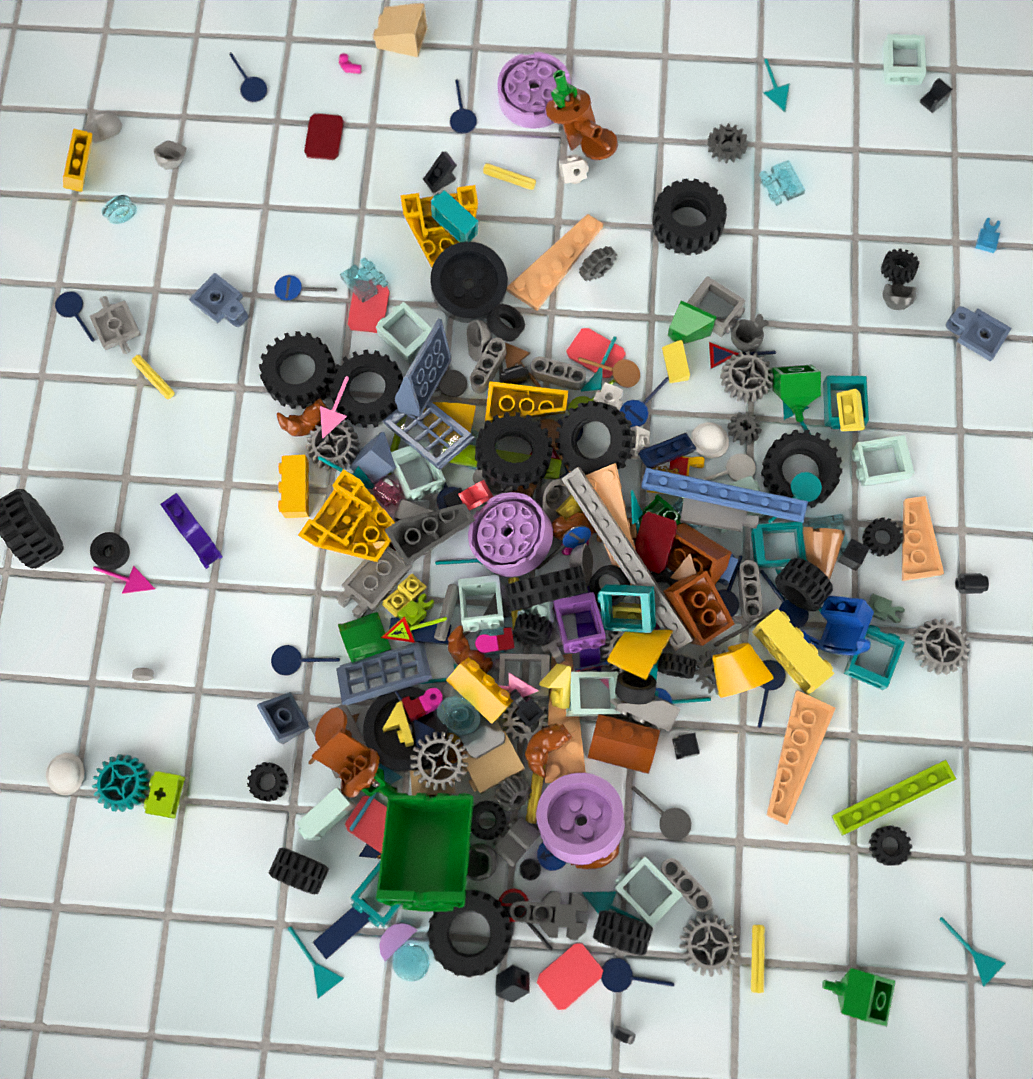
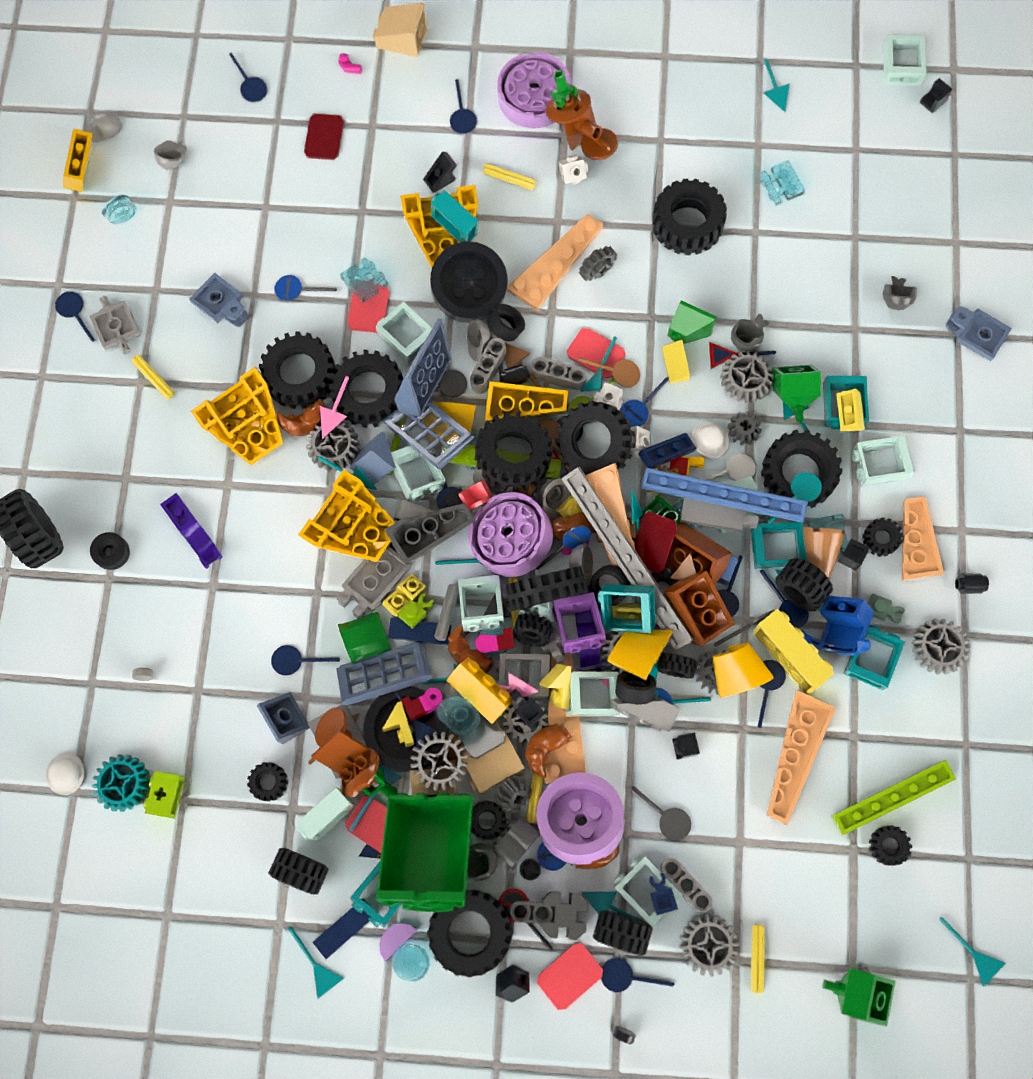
dark pink piece [93,566,155,594] -> none
yellow brick [278,455,309,518] -> none
clear pink head [372,478,402,507] -> none
piece [381,616,447,643] -> none
dark orange slope [588,714,660,774] -> none
light grey window [687,276,746,337] -> none
dark grey gear [707,123,748,163] -> none
light grey beam [737,560,763,622] -> none
black tyre [881,248,920,284] -> none
dark azure plate [975,218,1000,253] -> none
none -> yellow wedge [191,367,284,465]
none -> dark blue plate [649,873,678,916]

